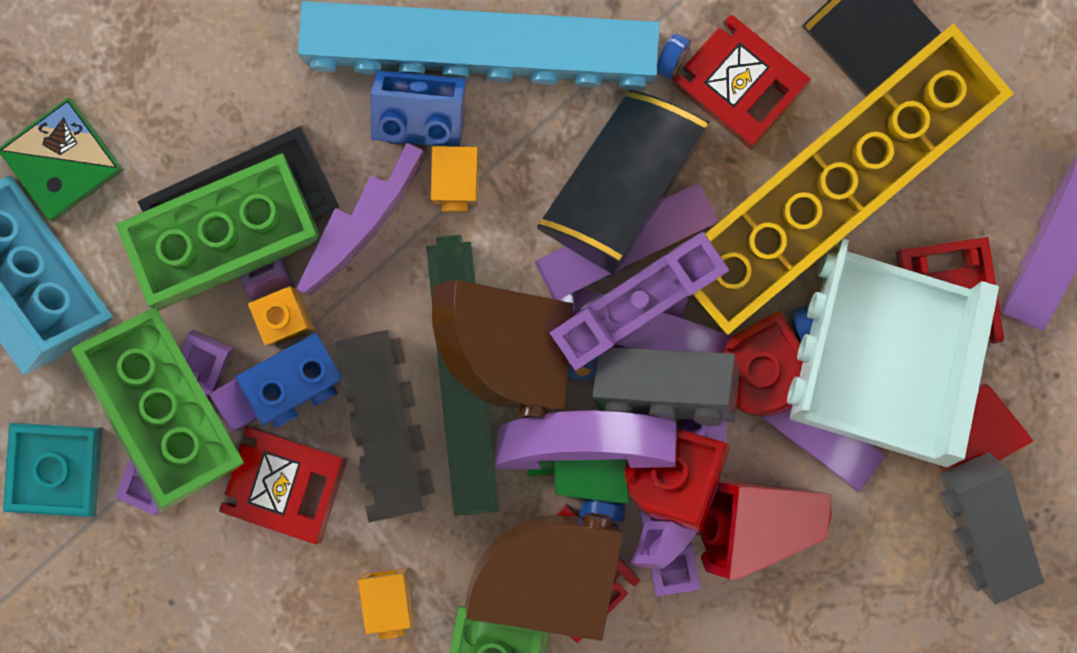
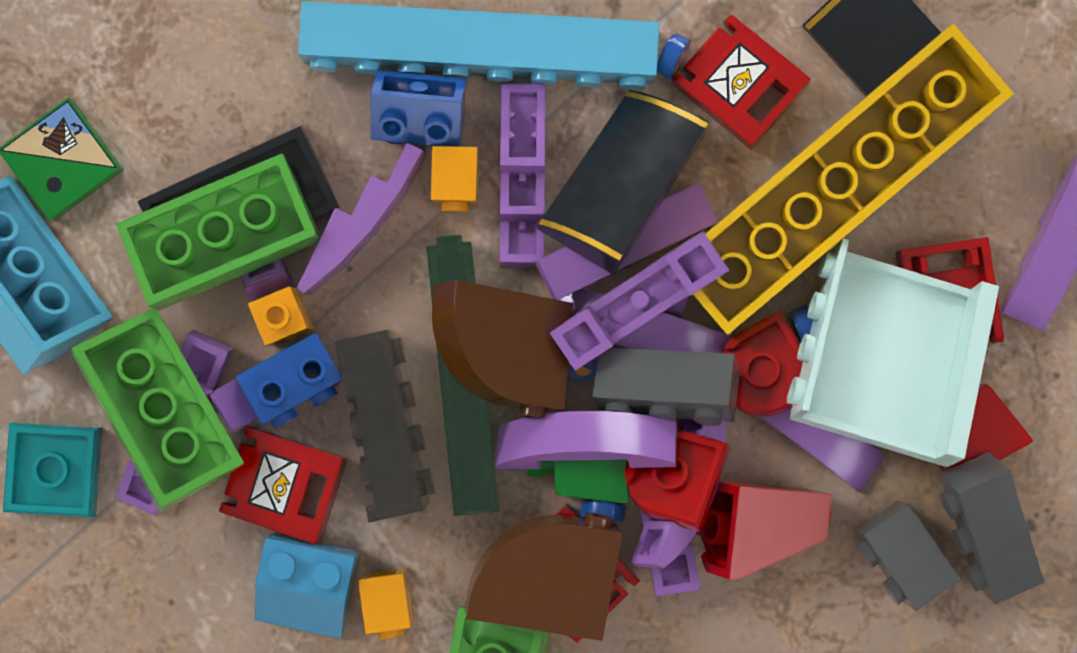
none -> dark azure slope [255,532,361,639]
none -> medium lavender slope [500,84,546,268]
none -> dark grey brick [854,500,961,611]

